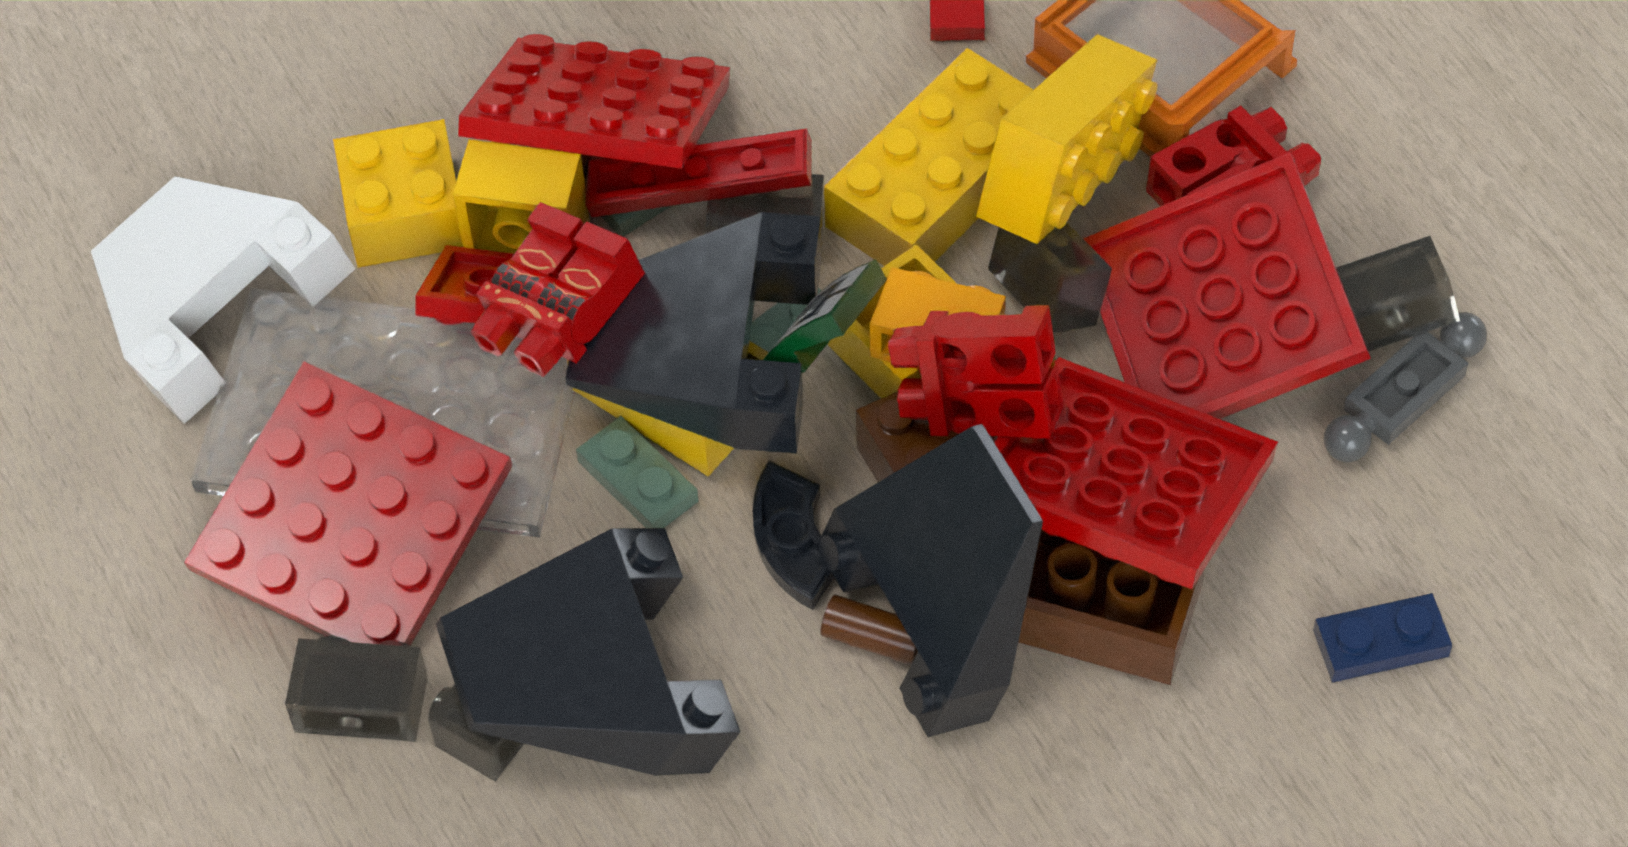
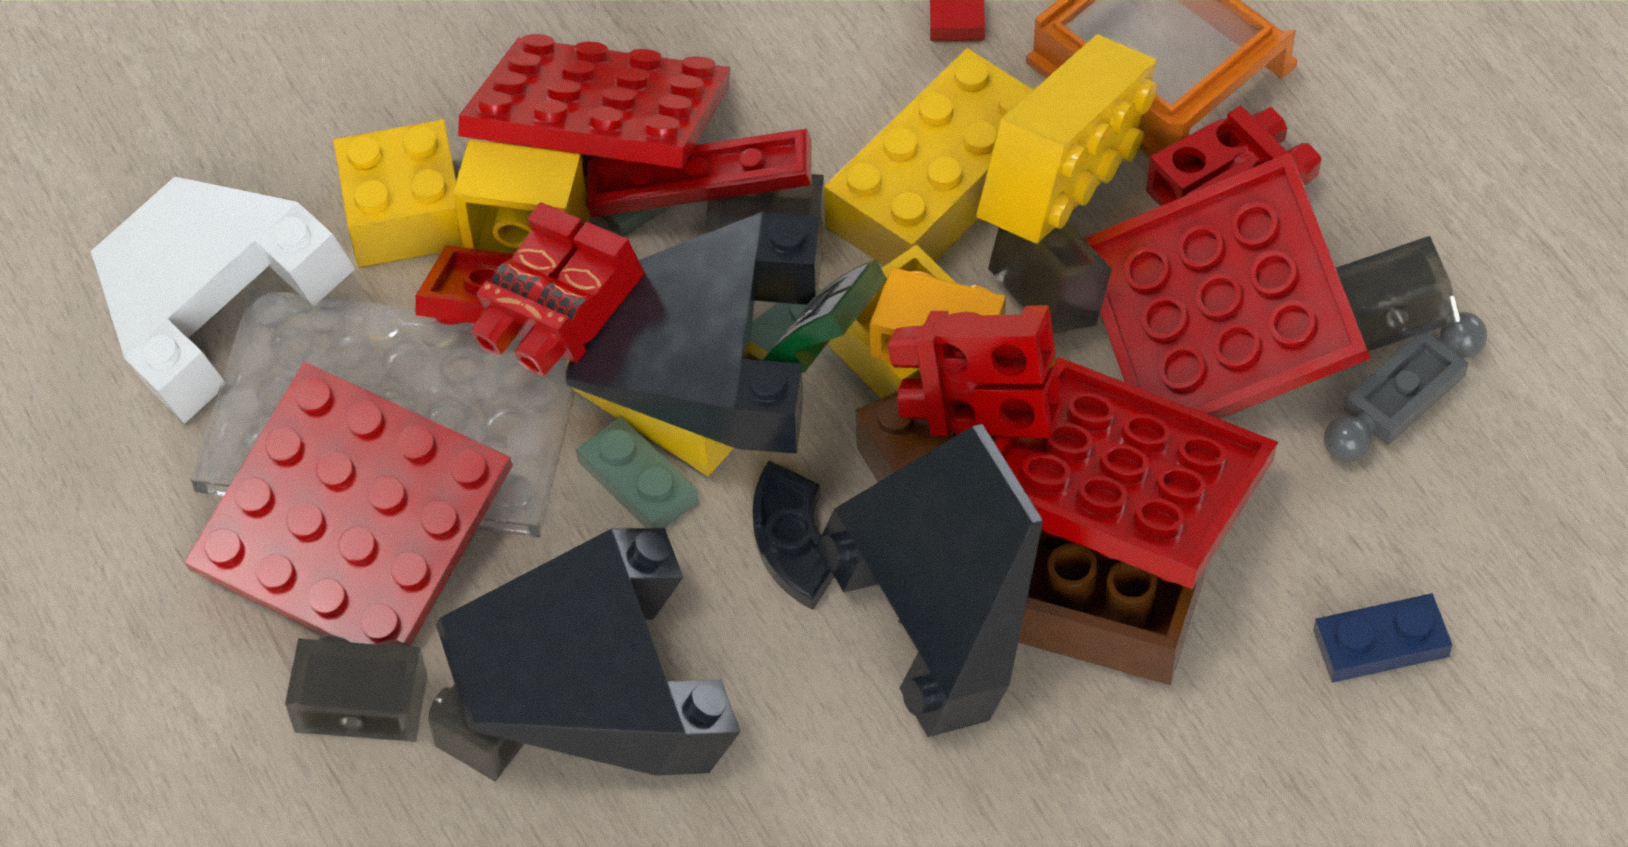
reddish brown cylinder [820,594,918,665] -> none

